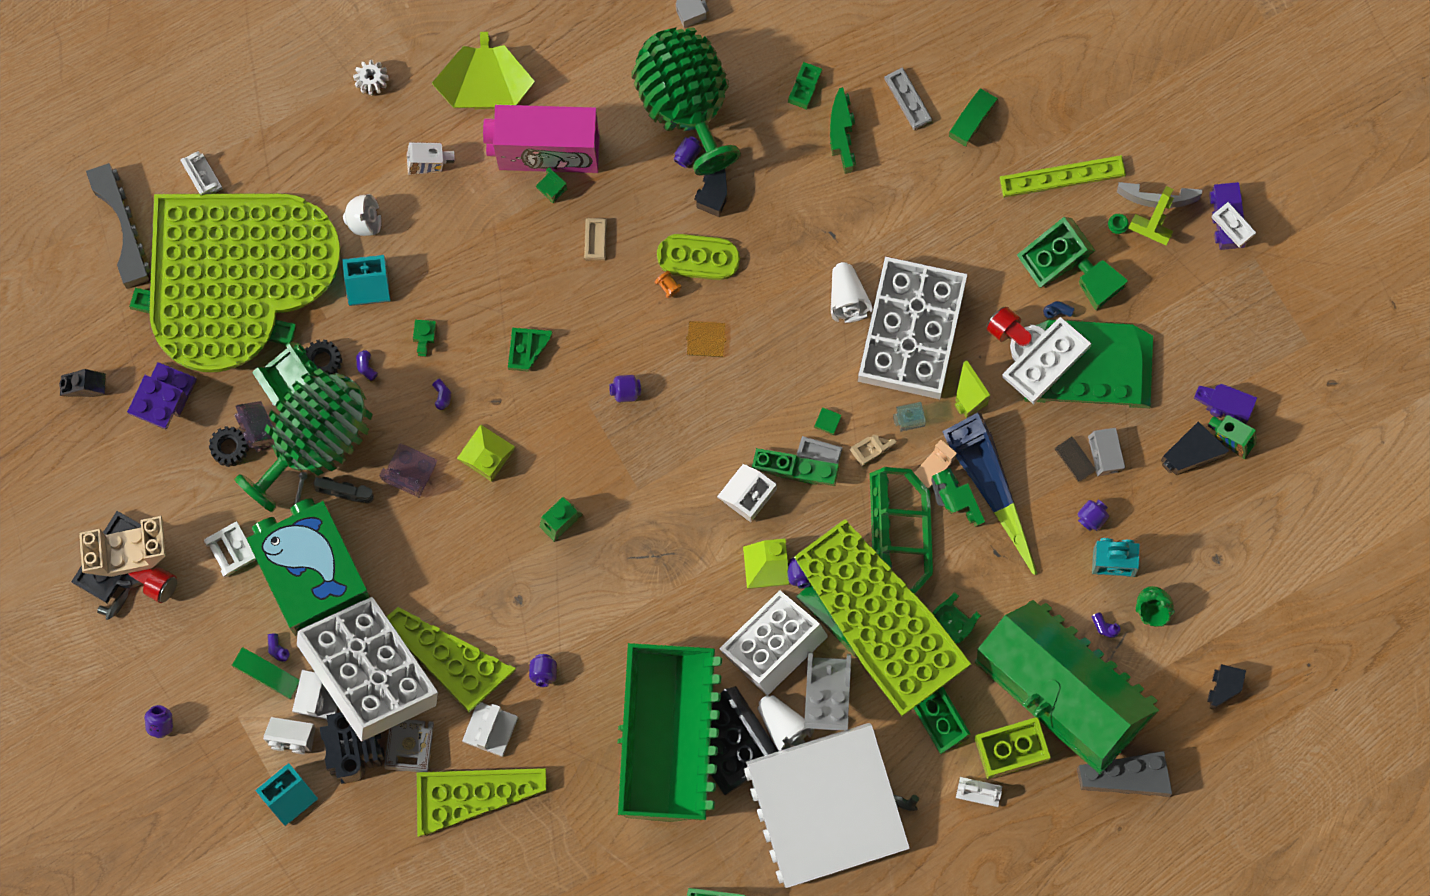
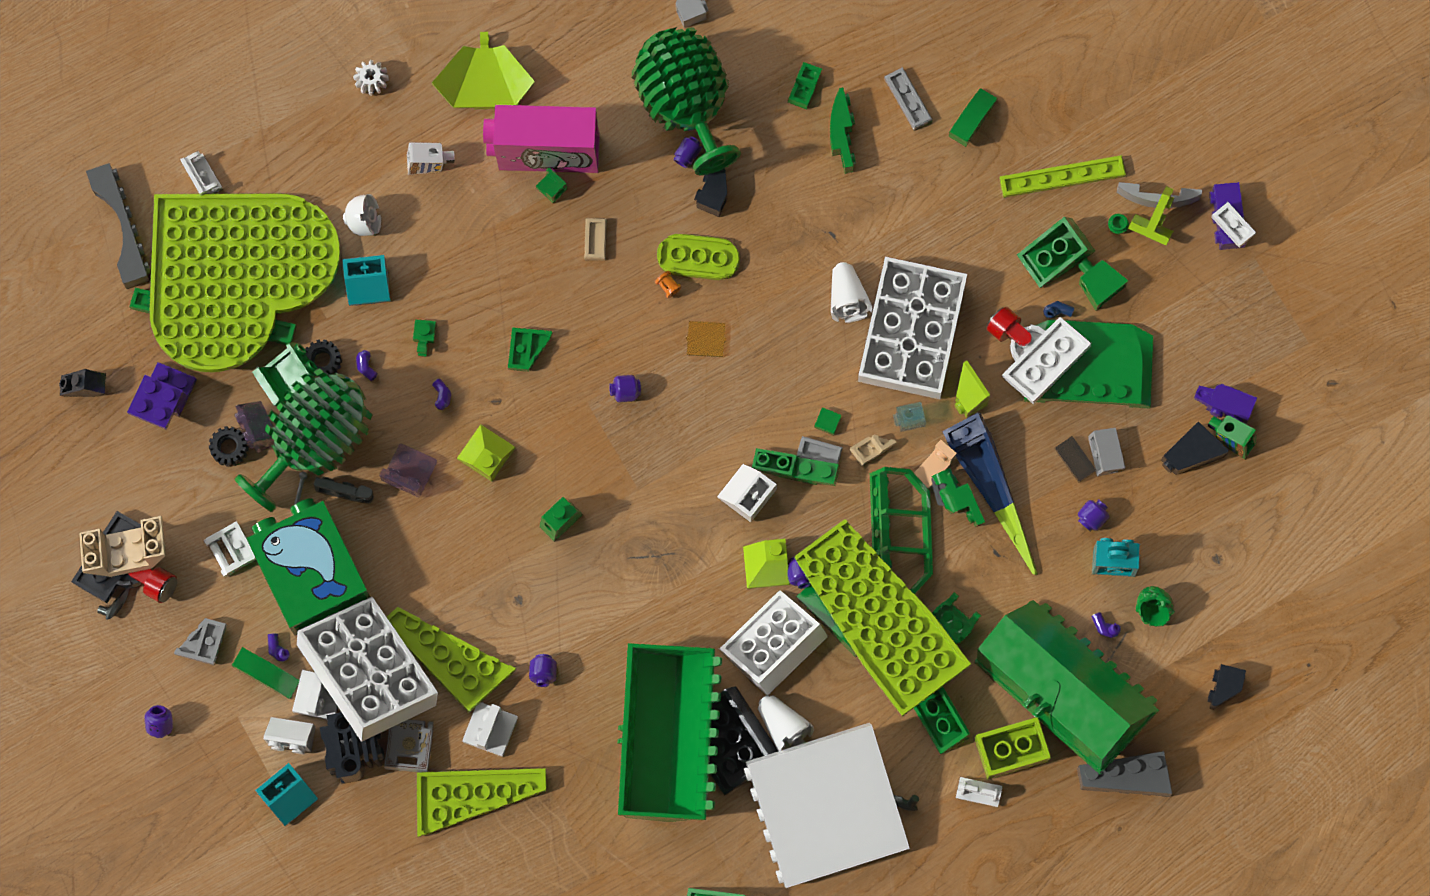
light grey hinge [804,652,851,731] -> none
none -> light grey wing [174,618,227,665]

